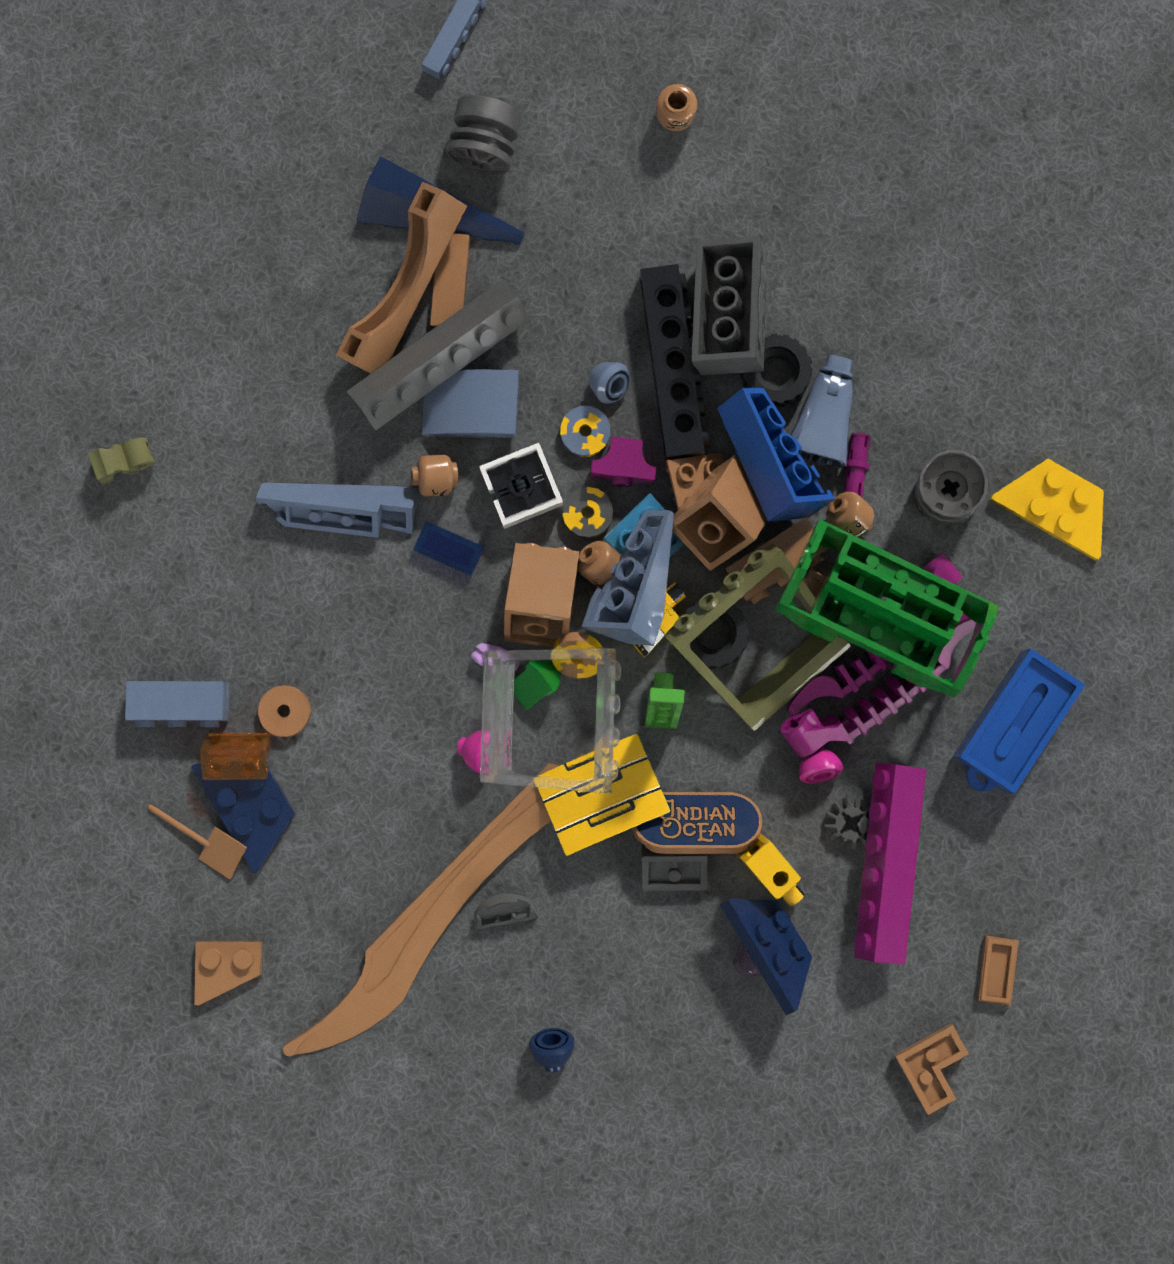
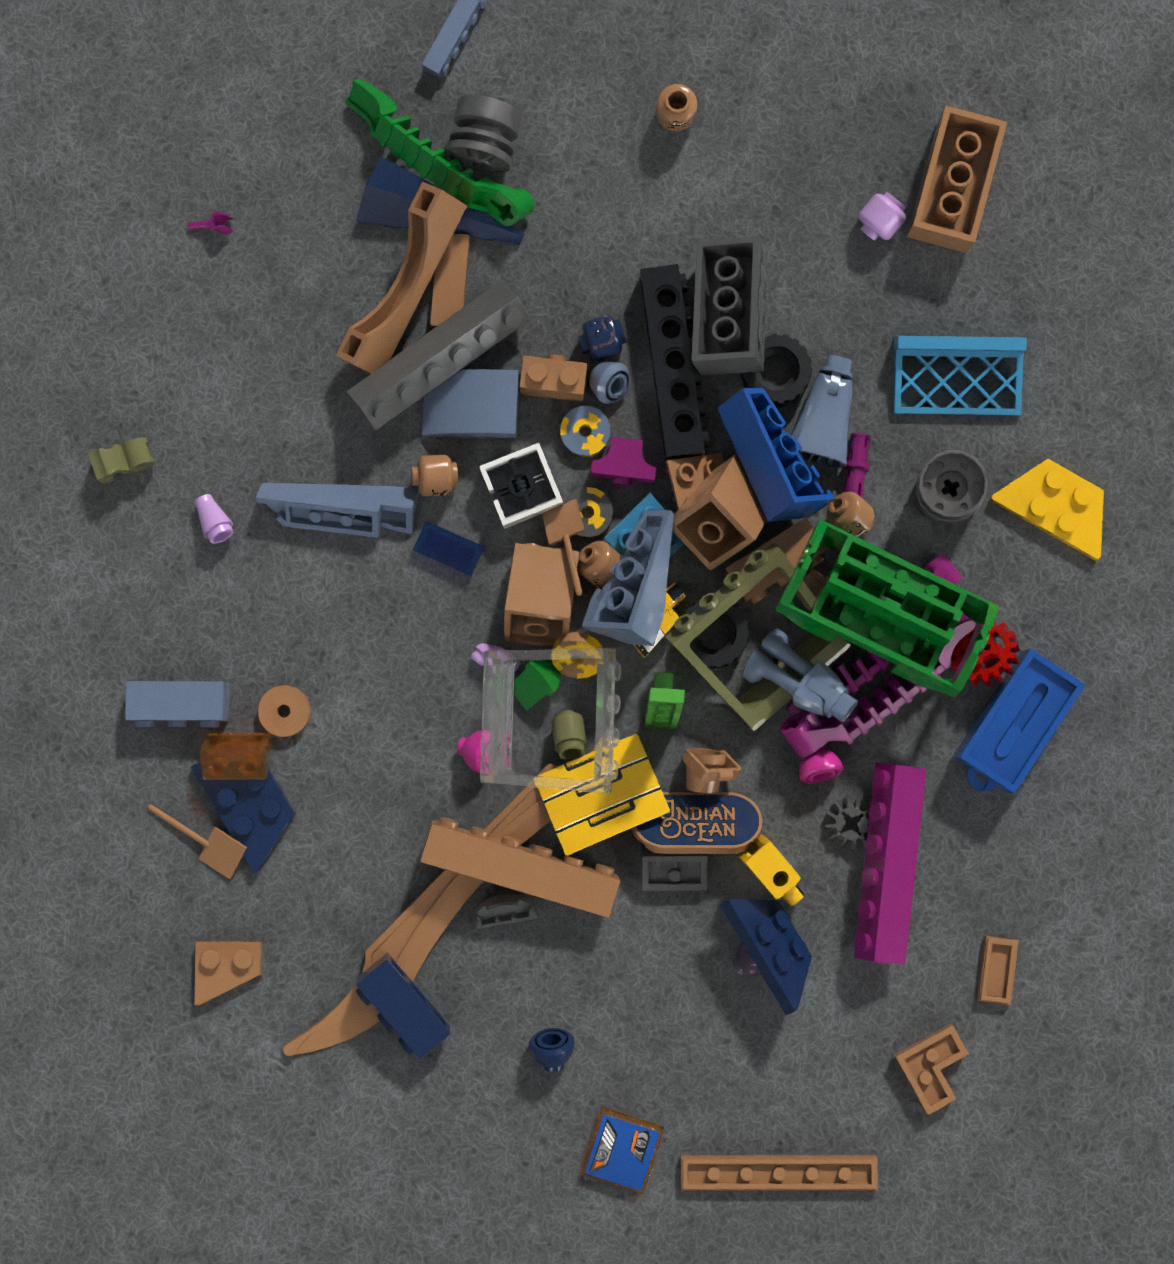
none -> magenta hand [187,211,233,235]
none -> lavender cone [194,494,234,544]
none -> green piece [345,78,534,226]
none -> dark blue brick [356,952,450,1059]
none -> medium nougat brick [420,817,621,918]
none -> medium nougat brick [520,354,587,402]
none -> medium nougat piece [542,499,585,596]
none -> olive brick [551,710,587,761]
none -> dark blue head [577,315,627,361]
none -> slope [581,1107,664,1195]
none -> medium nougat tile [681,1155,878,1191]
none -> medium nougat piece [683,748,741,793]
none -> sand blue piece [743,628,858,722]
none -> lavender head [858,192,906,241]
none -> dark azure fence [893,336,1027,415]
none -> medium nougat brick [907,105,1007,253]
none -> red gear [950,621,1020,687]

